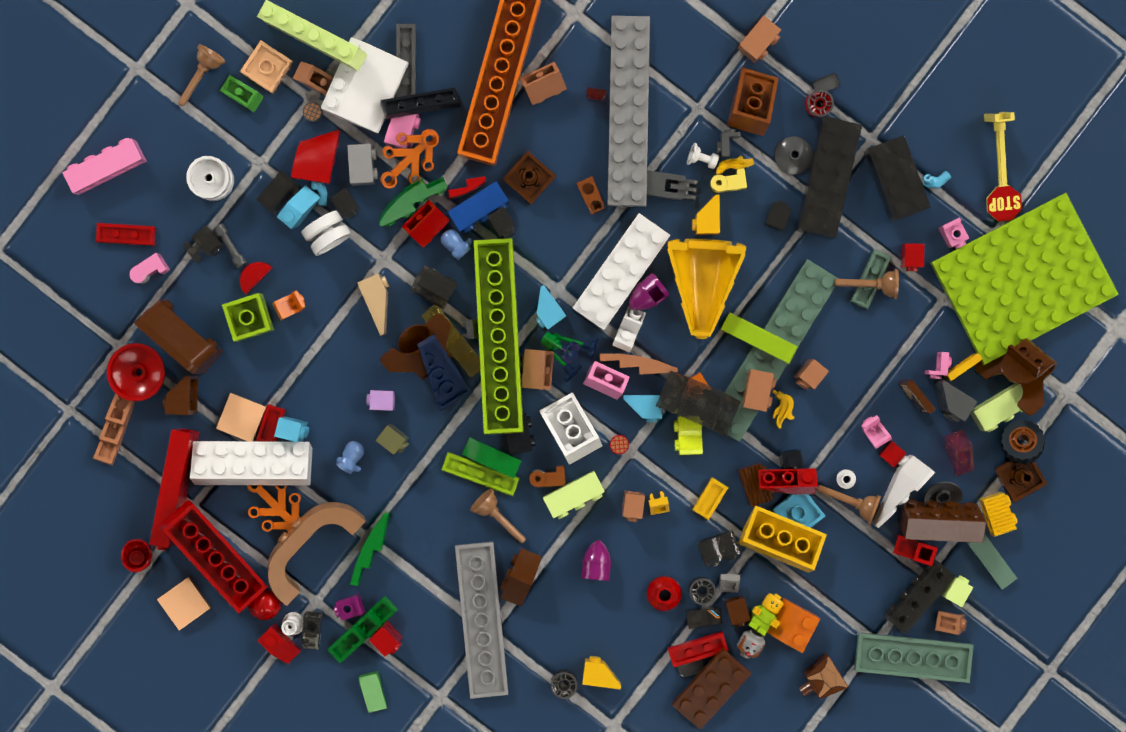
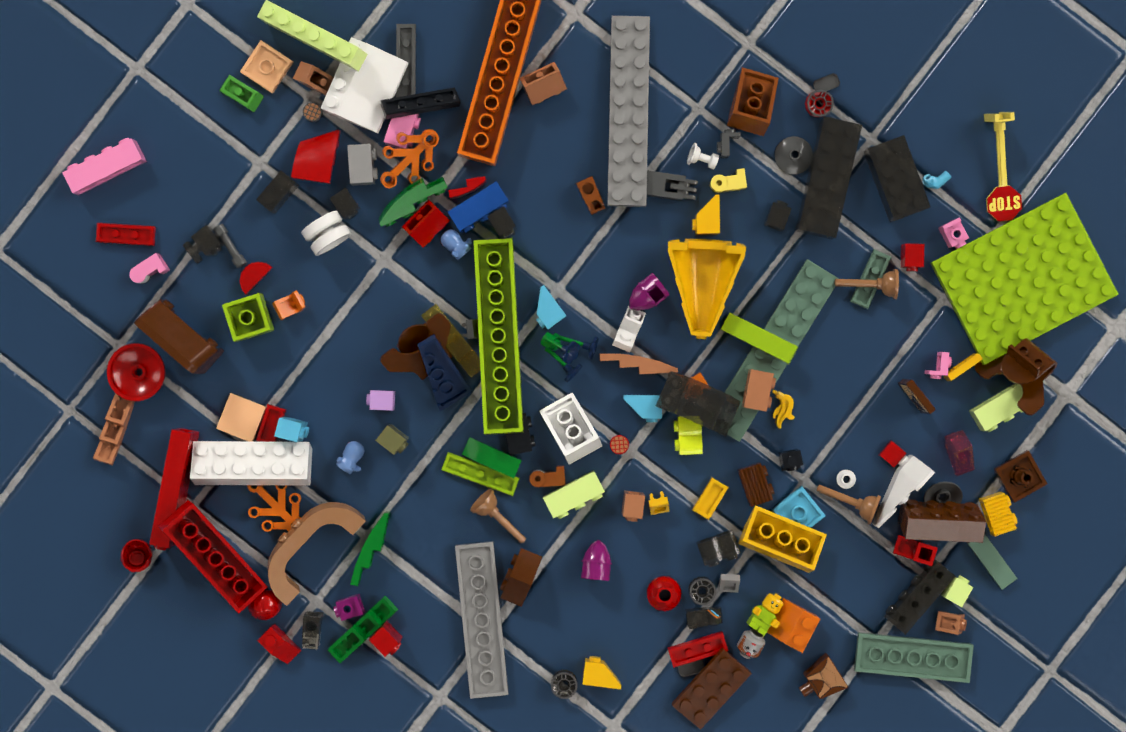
light nougat tile [157,576,212,630] -> none
reddish brown slope [162,376,199,415] -> none
medium nougat piece [178,44,226,106] -> none
white wheel [187,156,234,201] -> none
medium azure slope [277,185,321,229] -> none
white piece [281,612,305,635] -> none
medium azure arm [311,181,328,206] -> none
tan slope [357,273,389,336] -> none
bright green slope [358,671,387,713] -> none
clear smoke brick [411,265,458,309] -> none
reddish brown plate [502,151,557,205] -> none
nougat brick [521,349,554,390] -> none
white brick [572,213,670,331] -> none
bright pink brick [583,361,630,400] -> none
clear red tile [586,87,606,101] -> none
yellow piece [716,156,754,174] -> none
reddish brown brick [724,595,750,627] -> none
nougat brick [737,15,781,63] -> none
red slope [758,468,818,495] -> none
nougat brick [794,359,829,390] -> none
bright pink bracket [861,415,892,449] -> none
dark grey slope [934,380,977,422] -> none
black wheel [1001,420,1045,465] -> none

